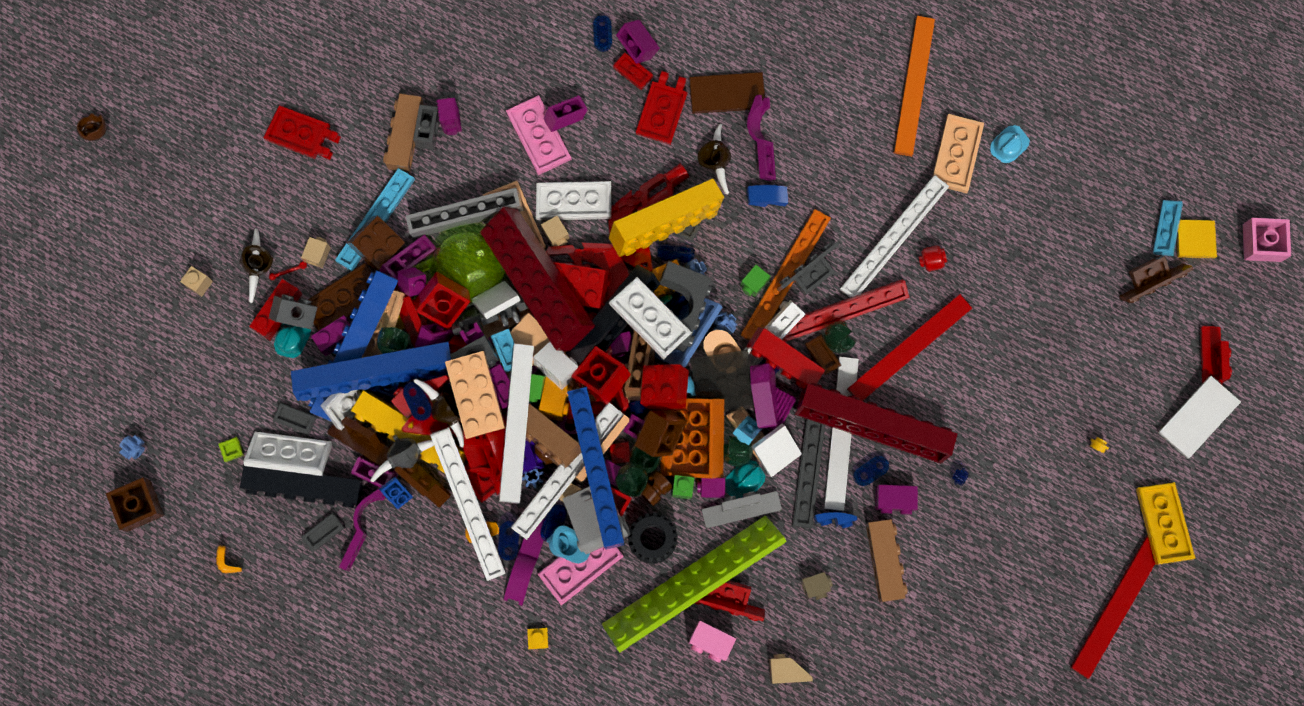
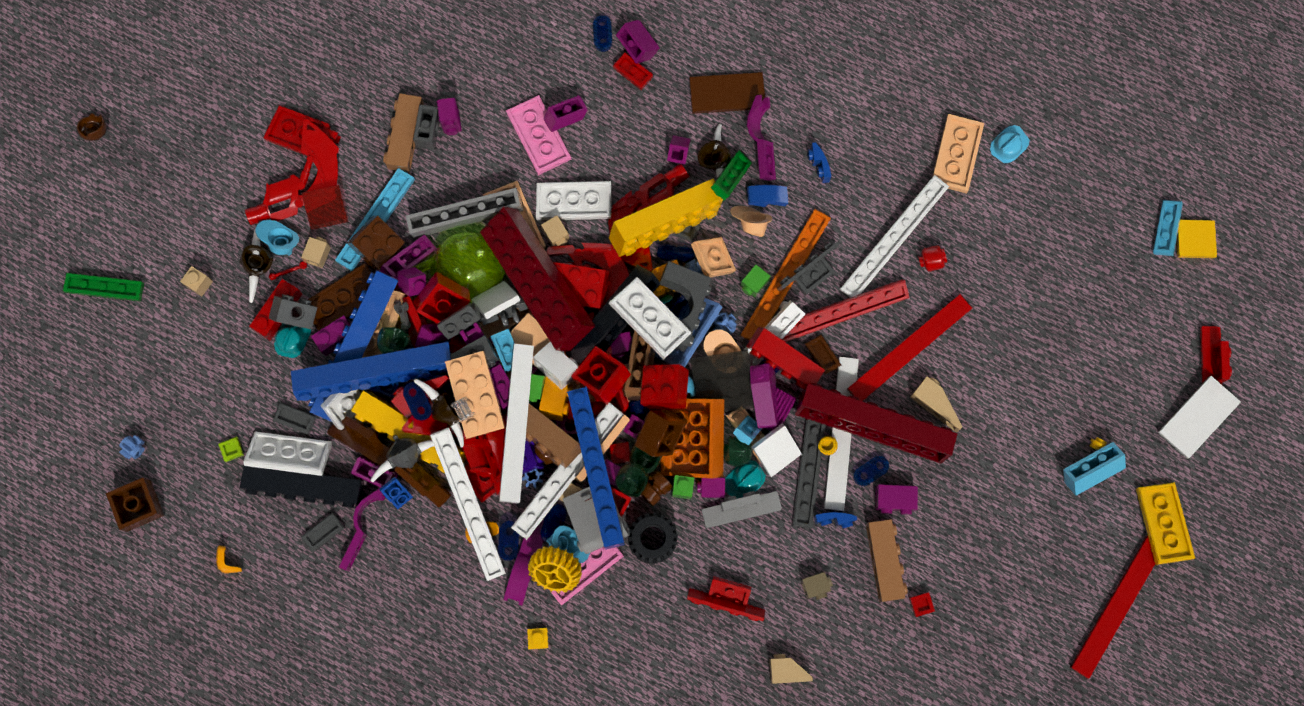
lime plate [602,515,787,653] -> none
red tile [636,71,688,145] -> none
bright pink brick [688,621,736,663] -> none
clear green hair [824,321,856,353] -> none
orange tile [894,16,935,157] -> none
clear blue plate [952,468,969,486] -> none
reddish brown bracket [1119,255,1194,303] -> none
bright pink brick [1243,218,1291,262] -> none
none -> green plate [63,273,144,302]
none -> red piece [245,119,339,225]
none -> medium azure piece [255,220,299,256]
none -> clear red tile [301,185,348,230]
none -> dark grey piece [394,301,411,345]
none -> dark grey bracket [437,302,480,340]
none -> clear bush [451,397,476,423]
none -> yellow gear [528,545,582,593]
none -> magenta brick [667,135,691,164]
none -> light nougat tile [691,237,736,278]
none -> green plate [710,150,752,201]
none -> light nougat piece [730,206,772,237]
none -> blue slope [808,142,831,183]
none -> yellow plate [818,436,838,455]
none -> red plate [909,592,935,617]
none -> tan slope [910,377,962,432]
none -> medium azure brick [1063,442,1126,496]

